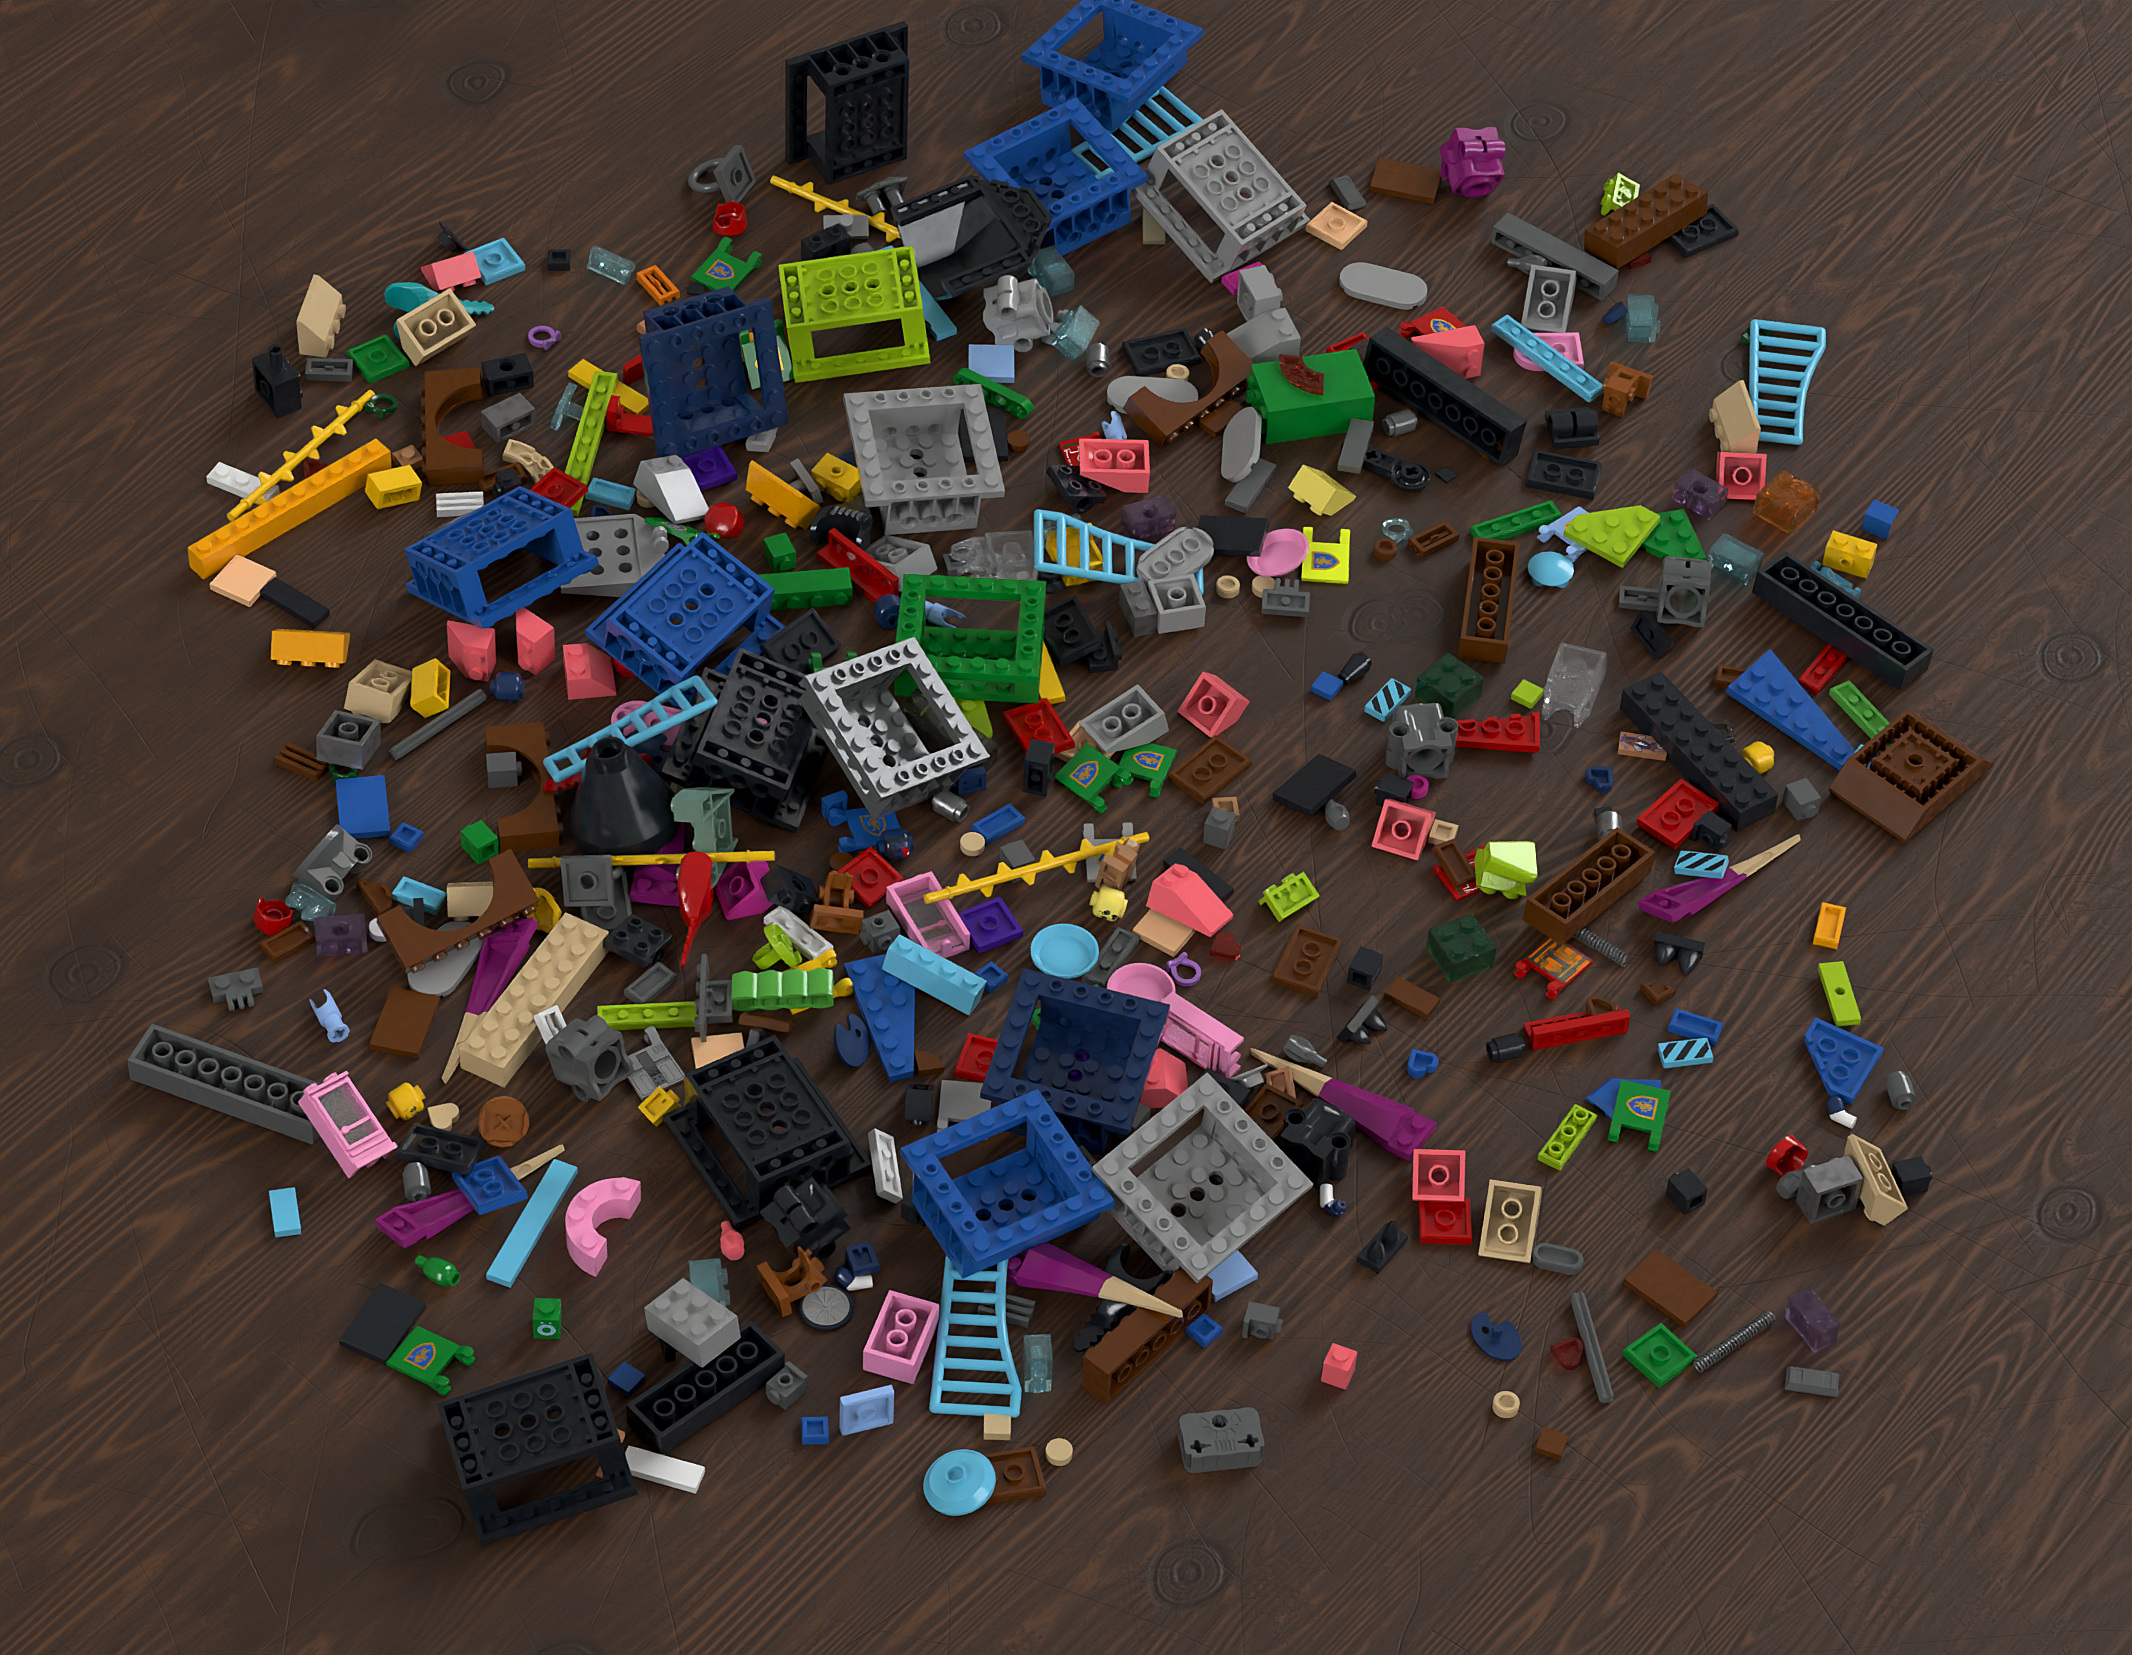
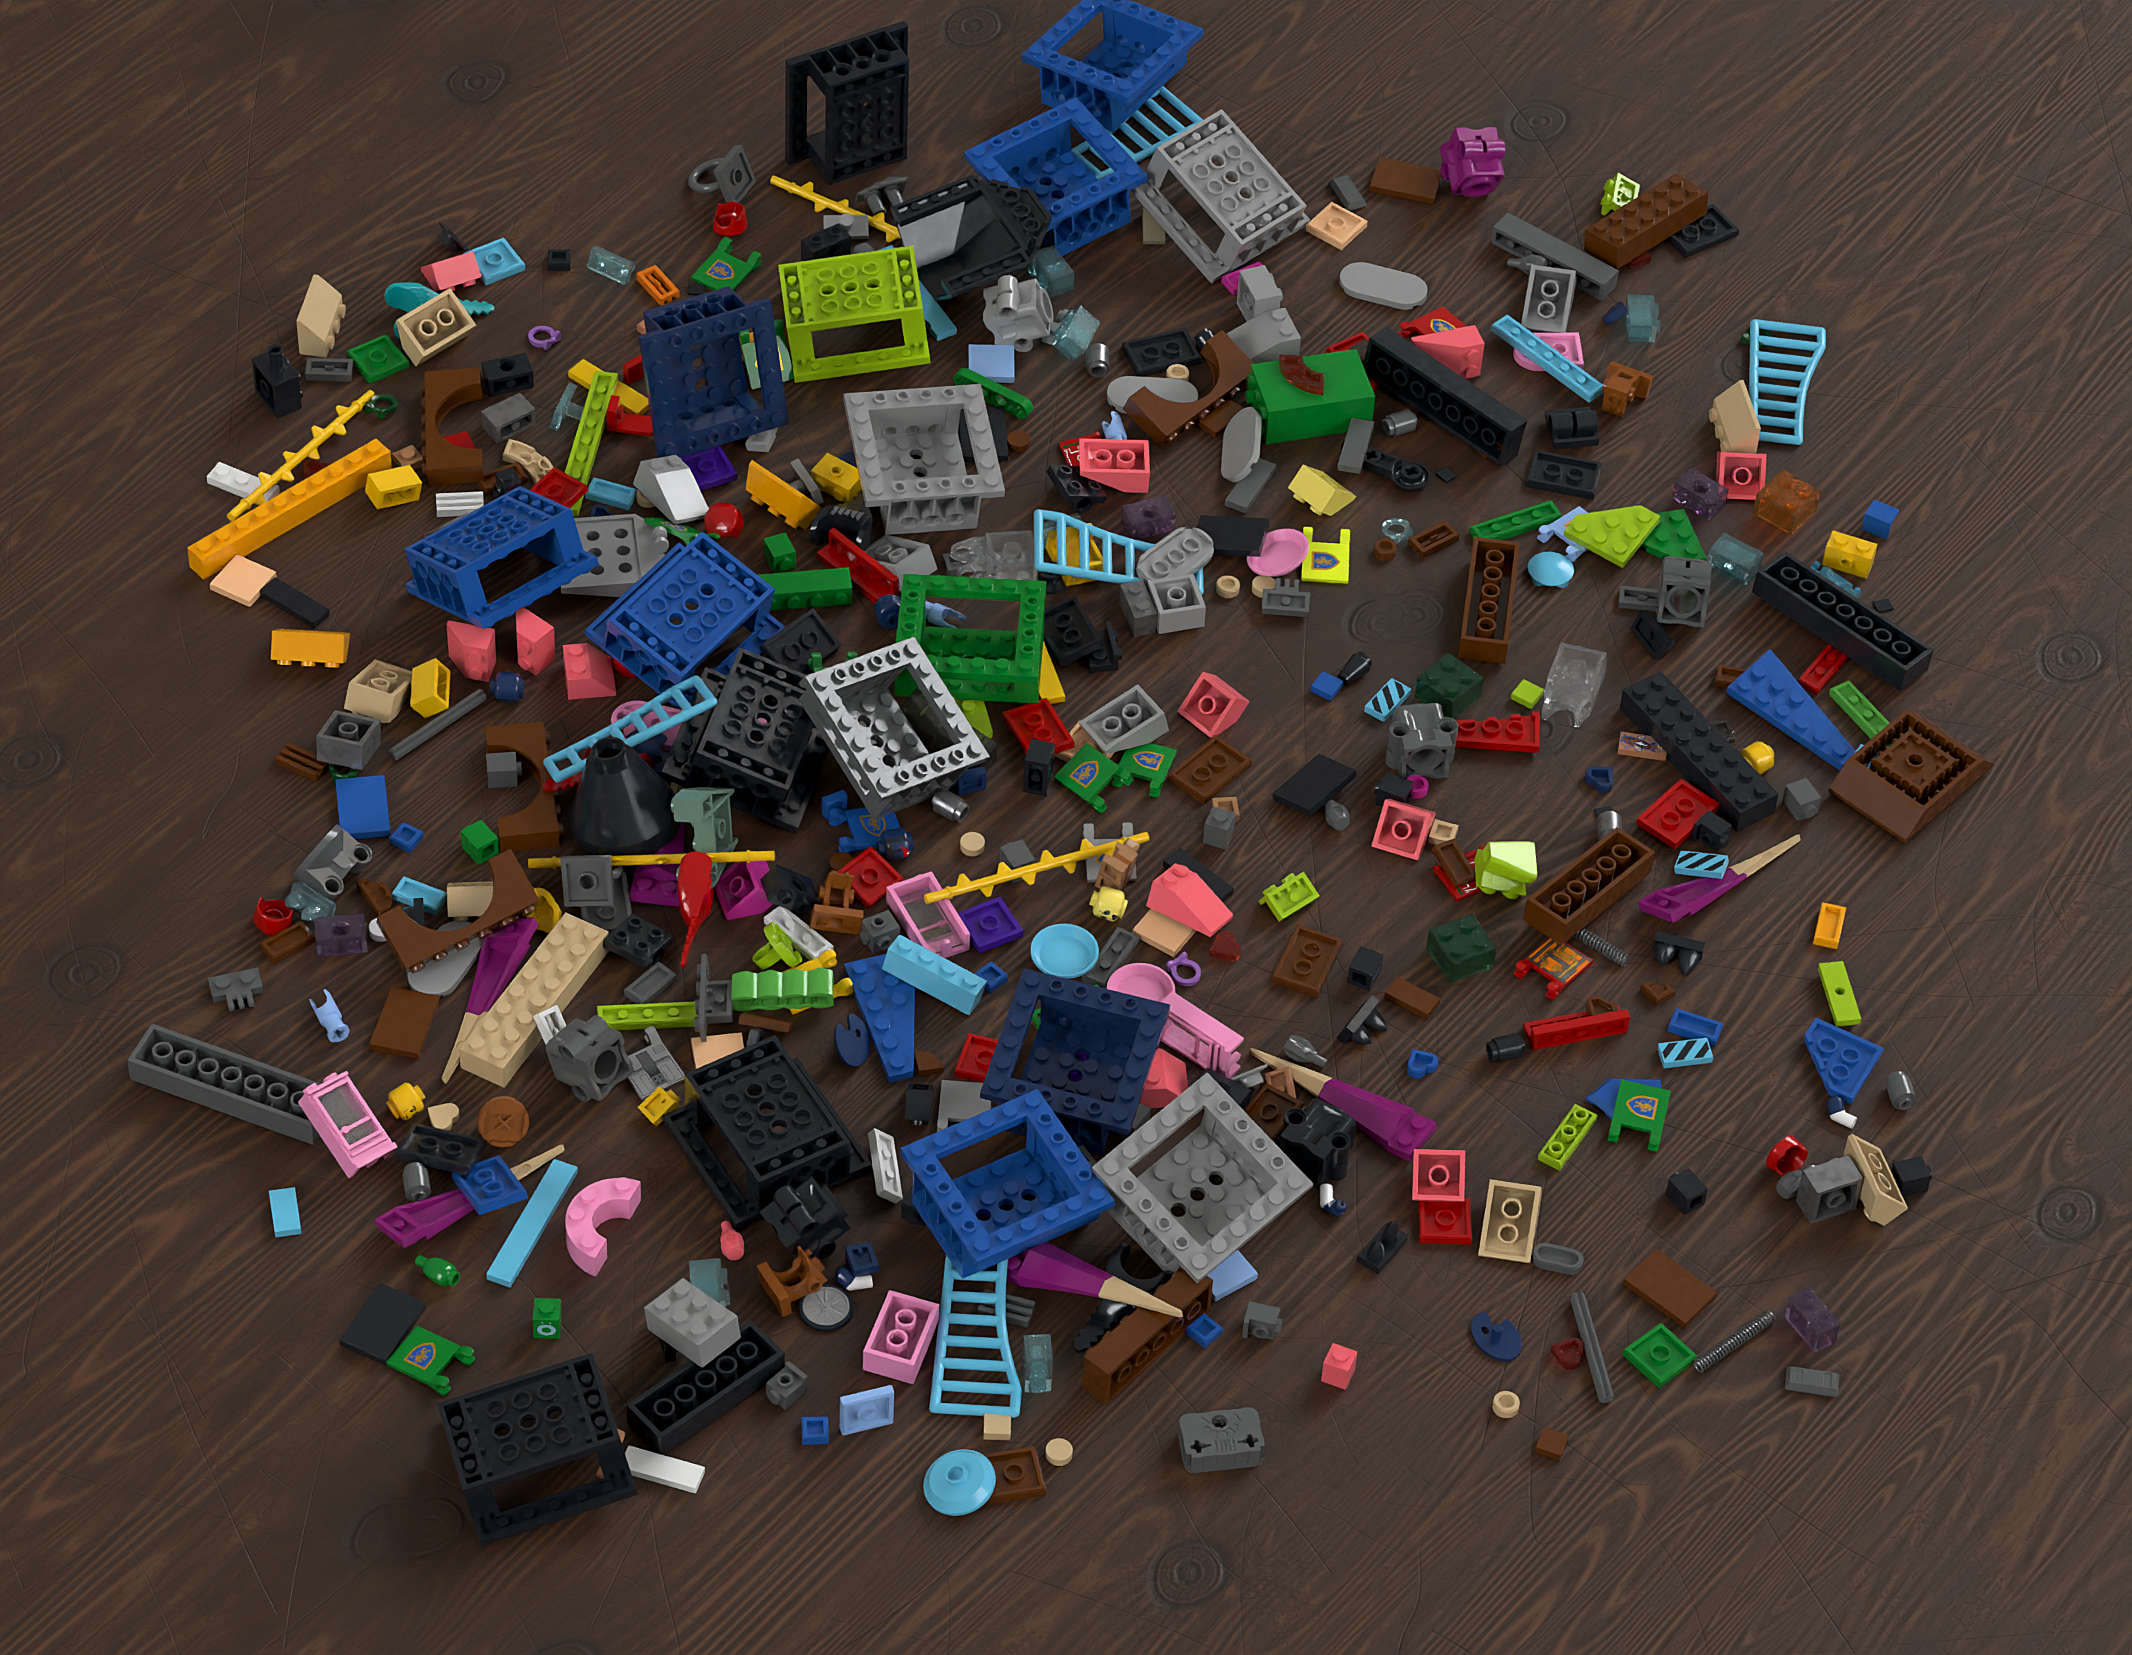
blue tile [608,1361,645,1397] -> none
blue tile [971,803,1025,845] -> none
none -> black window [1873,599,1894,613]

